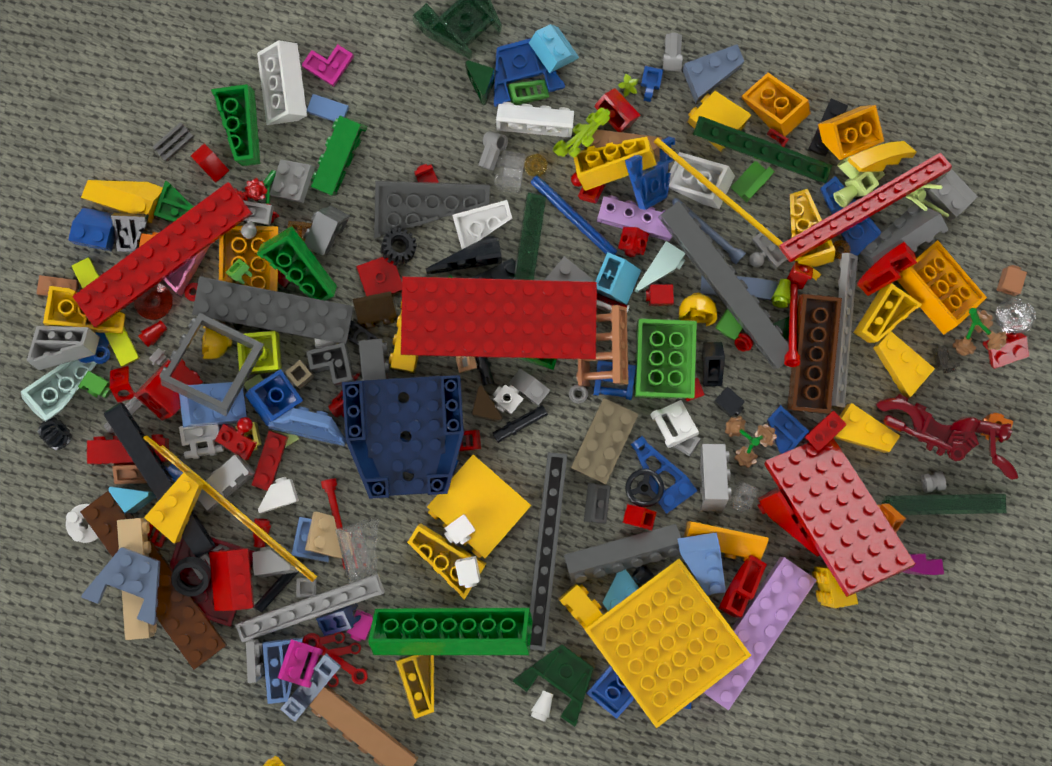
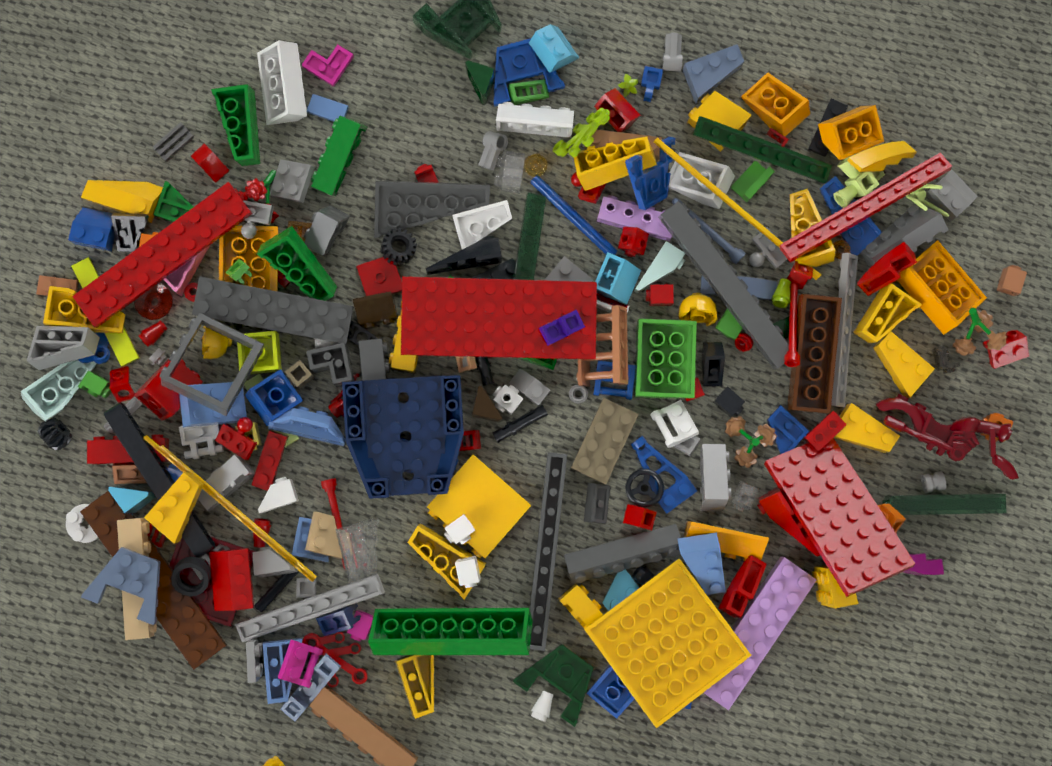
clear plate [995,298,1036,333] -> none
none -> dark purple slope [539,310,585,346]

